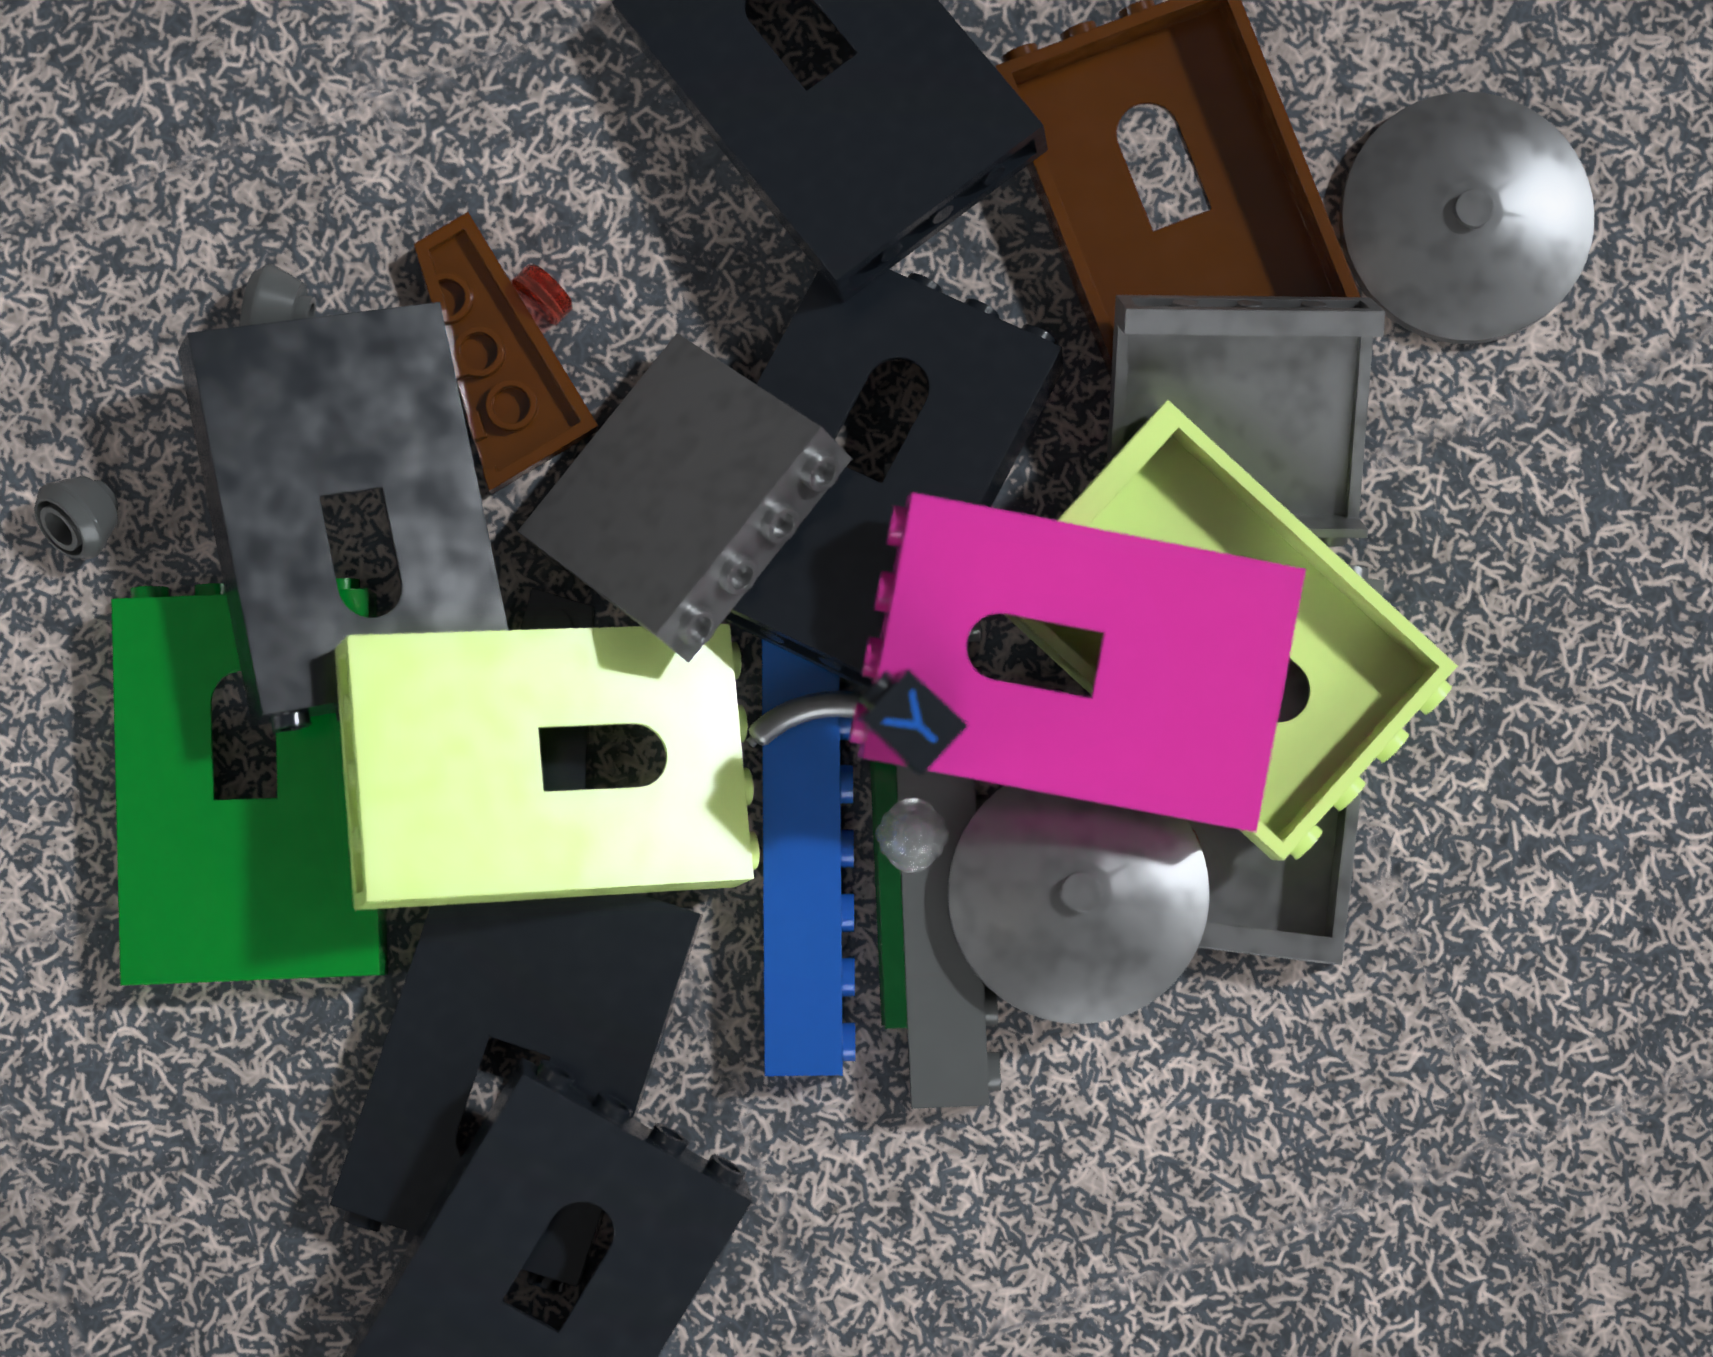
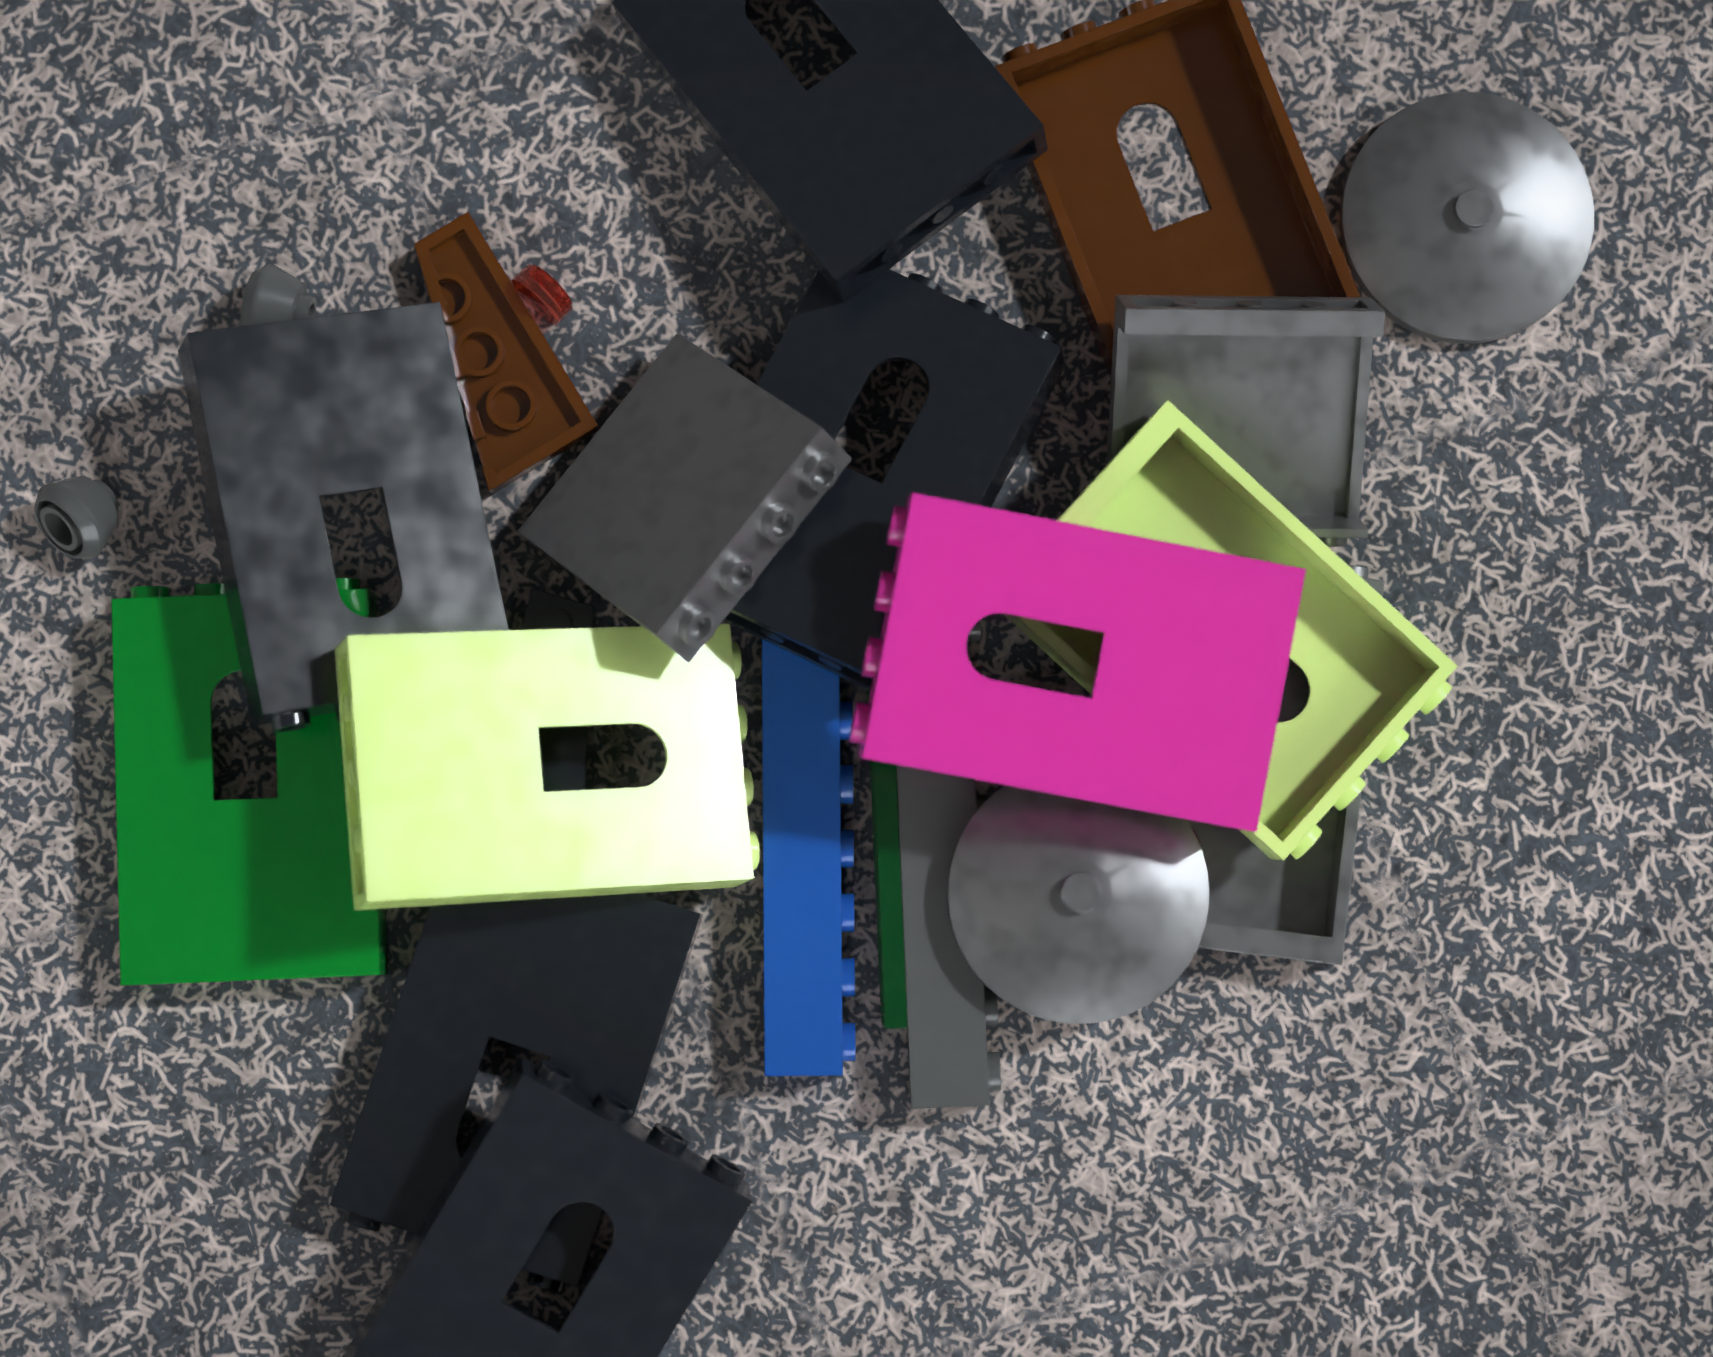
flat silver piece [747,691,862,748] -> none
black brick [857,669,968,776] -> none
clear piece [875,797,949,873] -> none

